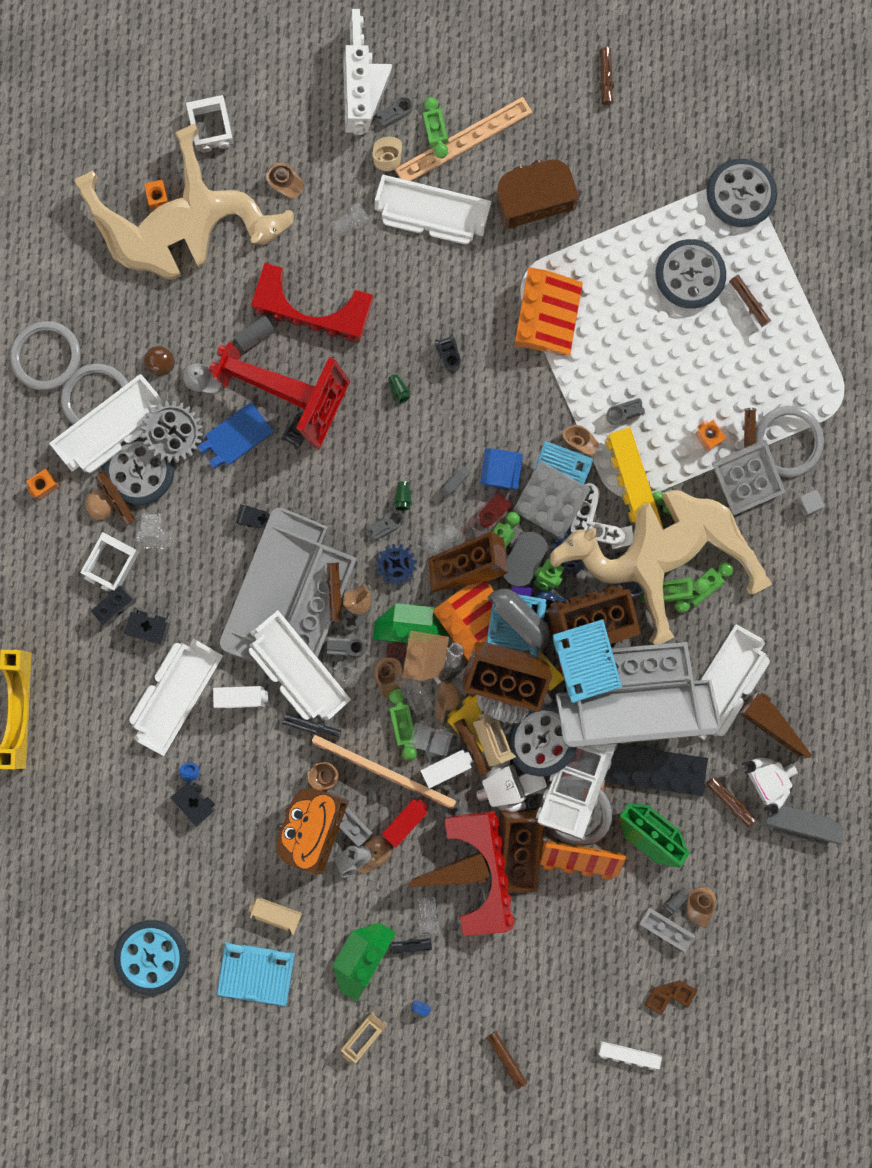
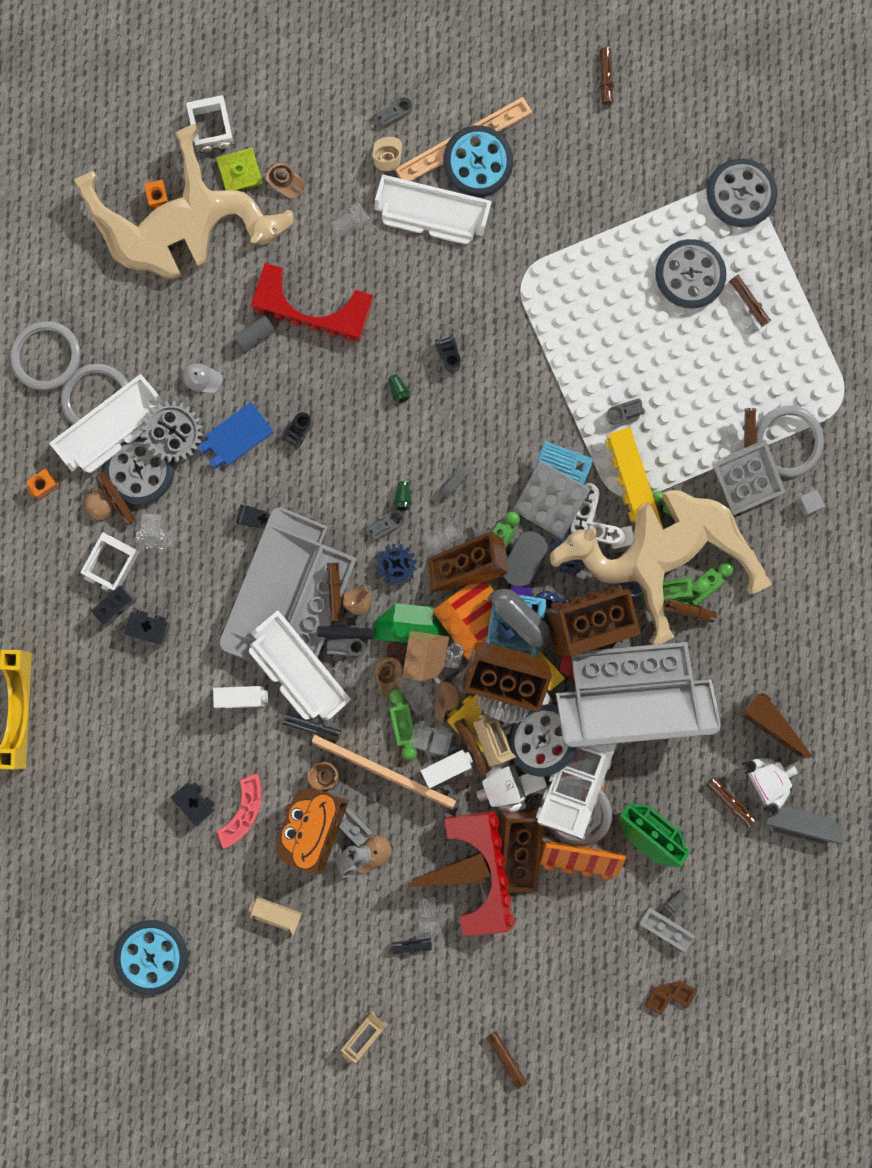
white slope [129,638,223,756] -> none
reddish brown hair [144,346,175,376] -> none
blue tile [179,762,199,781] -> none
red piece [209,342,350,450] -> none
medium azure window [217,942,295,1006] -> none
green wedge [333,923,396,1001] -> none
white wedge [343,9,392,135] -> none
red window [381,798,428,848] -> none
blue tile [411,1000,431,1016] -> none
bright green plate [423,97,449,159] -> none
clear red piece [478,492,513,528] -> none
blue slope [480,448,523,490] -> none
reddish brown brick [496,159,579,230] -> none
orange slope [514,267,583,356] -> none
bright green brick [534,558,565,592] -> none
medium azure window [553,619,622,703] -> none
medium nougat cap [562,425,599,456] -> none
black plate [588,744,708,796] -> none
white piece [598,1041,662,1070] -> none
medium nougat cap [687,887,716,927] -> none
orange brick [695,420,726,452] -> none
white slope [698,624,770,740] -> none
none -> lime plate [216,148,263,191]
none -> coral tile [216,773,261,849]
none -> black axle [316,626,373,640]
none -> wedge [443,125,513,196]
none -> dark blue tile [496,623,517,643]
none -> reddish brown pin [664,598,717,623]

